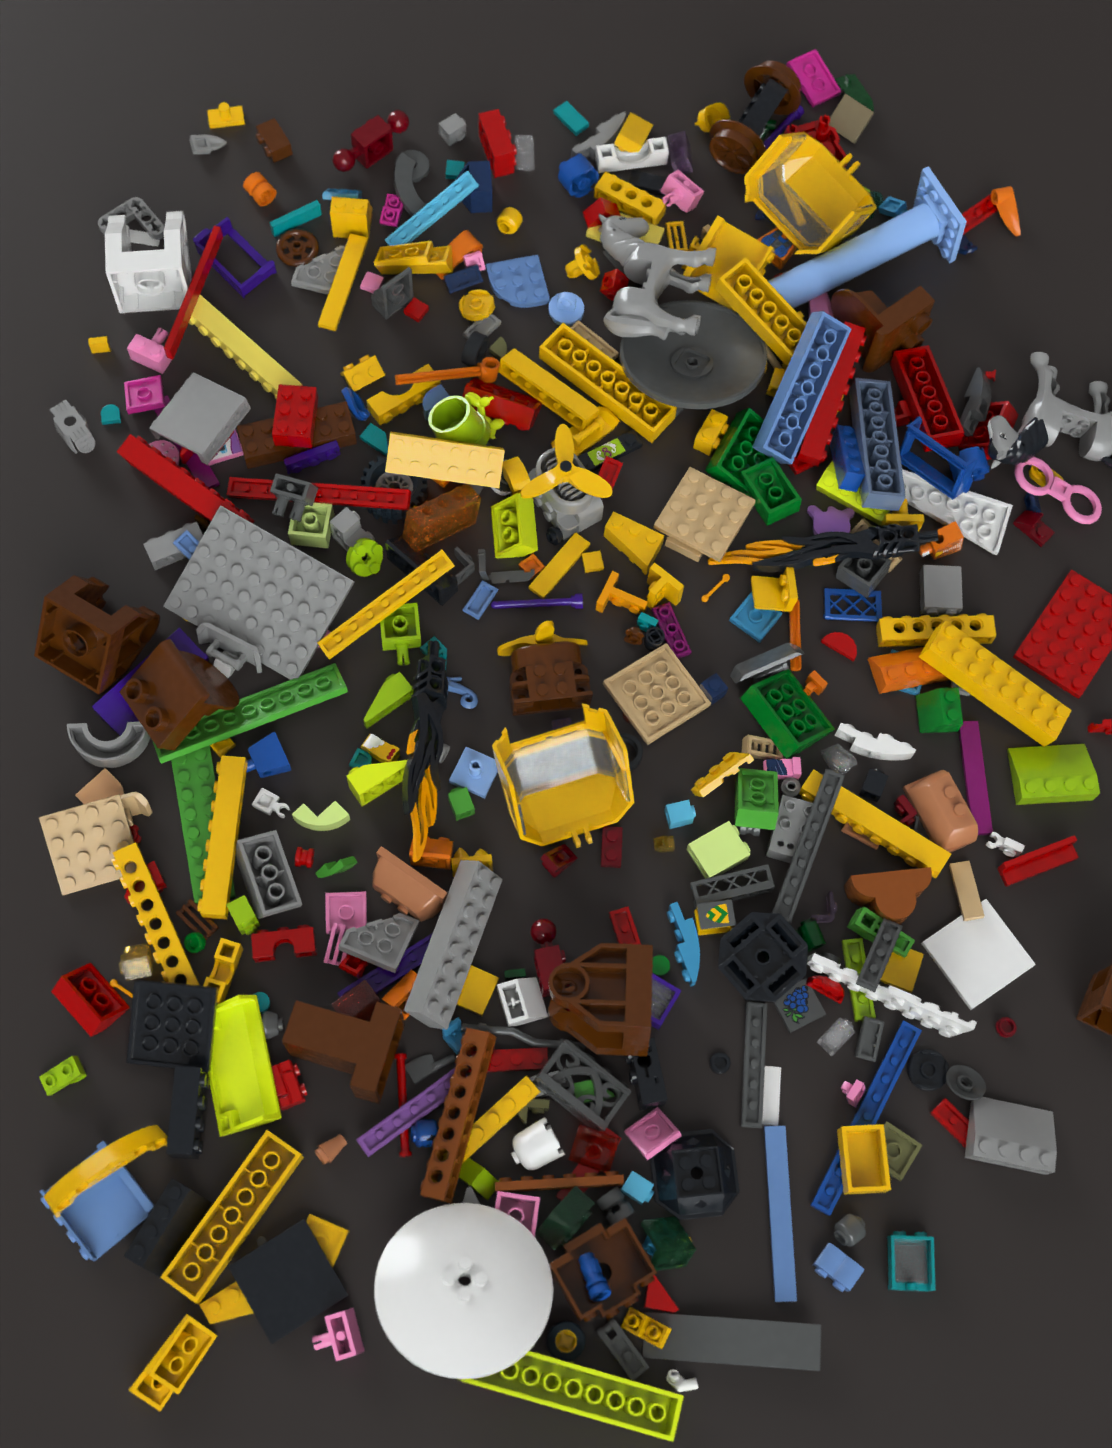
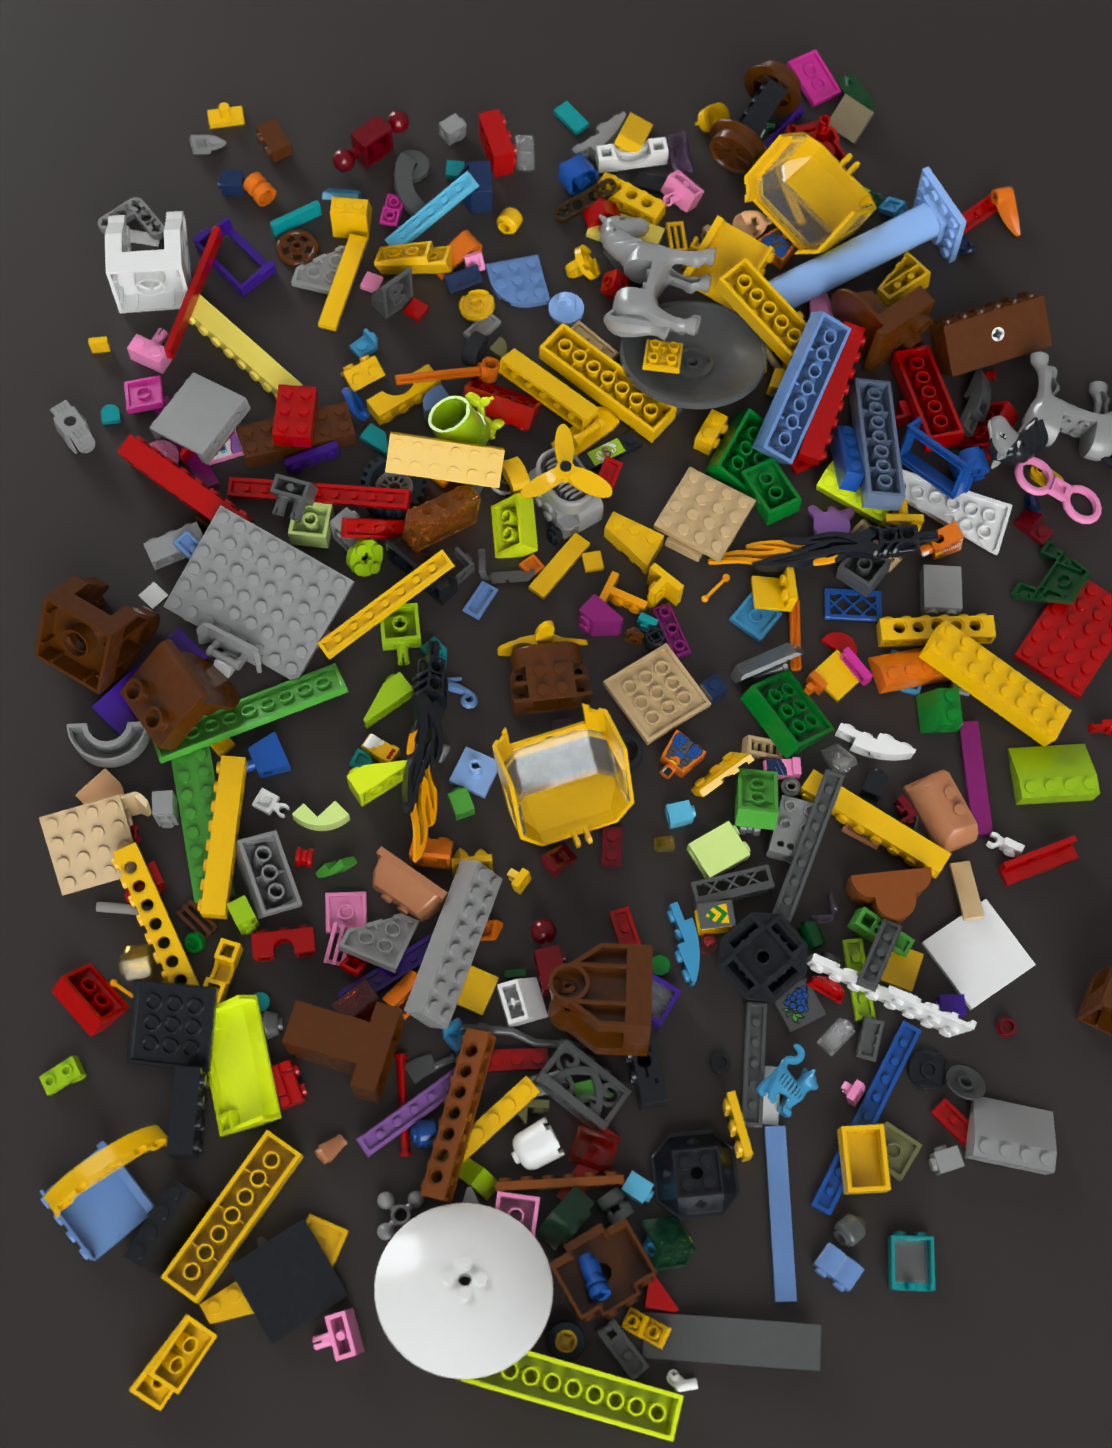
dark purple piece [491,593,583,609] -> none
bright pink tile [624,1107,682,1160] -> none
none -> light grey piece [96,902,153,915]
none -> white sticker [138,582,168,609]
none -> light grey brick [152,790,179,828]
none -> dark blue brick [218,170,245,196]
none -> red tile [340,517,411,539]
none -> dark azure bracket [349,328,378,359]
none -> light grey piece [377,1191,425,1240]
none -> orange slope [480,920,503,941]
none -> yellow tile [507,868,532,895]
none -> dark brown beam [554,178,618,223]
none -> magenta slope [577,594,624,636]
none -> yellow tile [642,339,683,374]
none -> torso [660,730,706,780]
none -> clear red tile [698,933,717,955]
none -> yellow plate [722,1090,753,1162]
none -> light nougat helmet [733,210,773,239]
none -> dark azure animal [755,1044,819,1118]
none -> yellow tile [815,649,859,702]
none -> dark pink tile [840,646,873,686]
none -> yellow wedge [877,251,931,307]
none -> reddish brown piece [928,291,1052,377]
none -> light grey brick [929,1145,965,1176]
none -> dark purple brick [933,994,967,1018]
none -> dark green wing [1011,540,1091,605]

